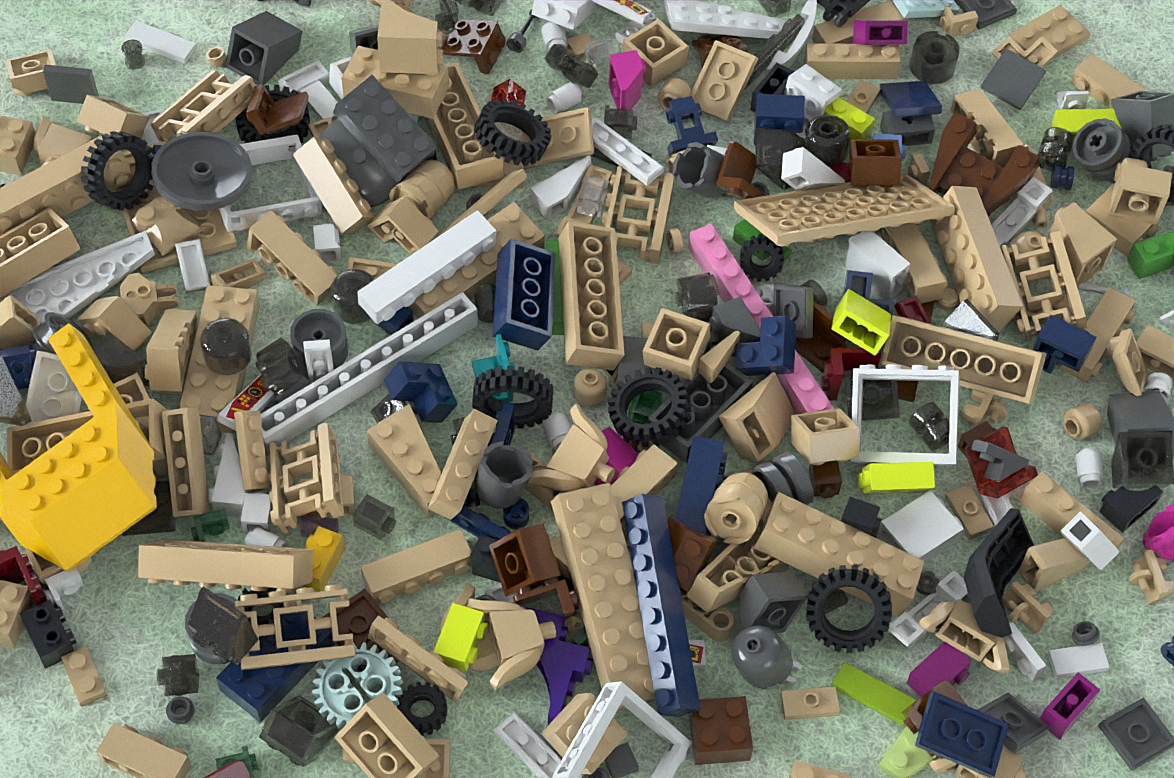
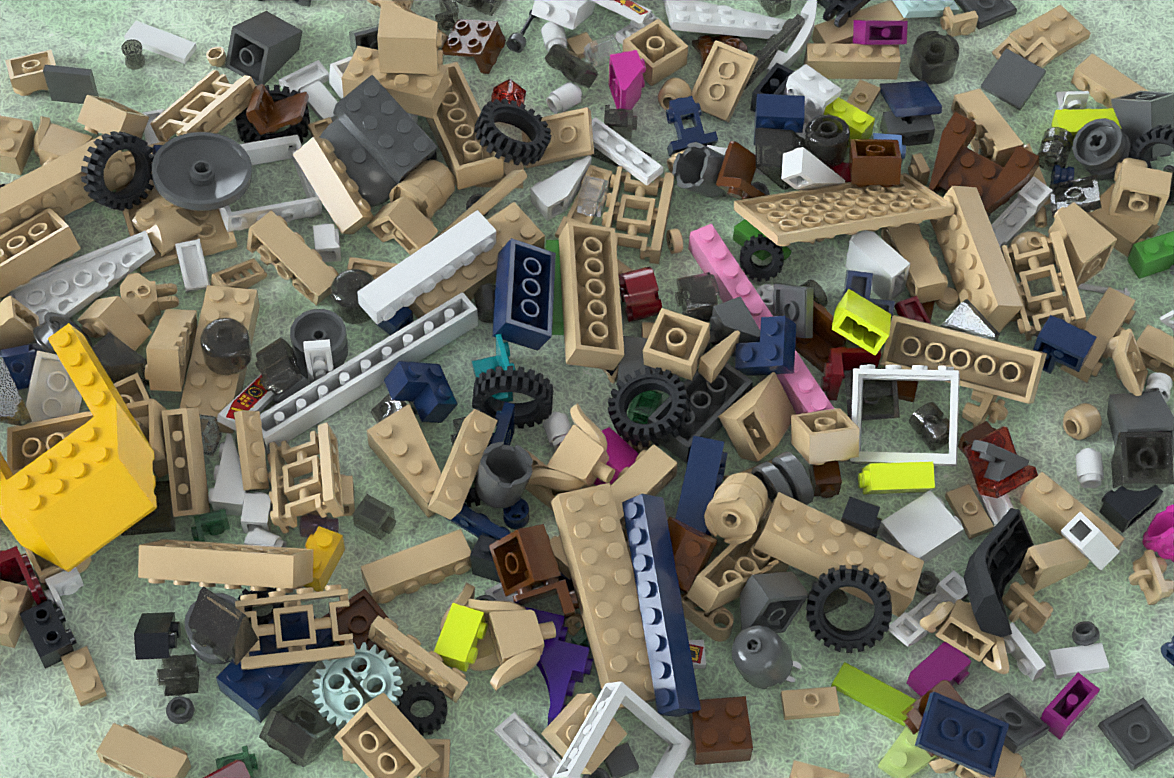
tan head [573,368,607,406] -> none
none -> black brick [134,612,181,660]
none -> dark red brick [618,266,663,322]
none -> clear smoke plate [1049,175,1102,218]

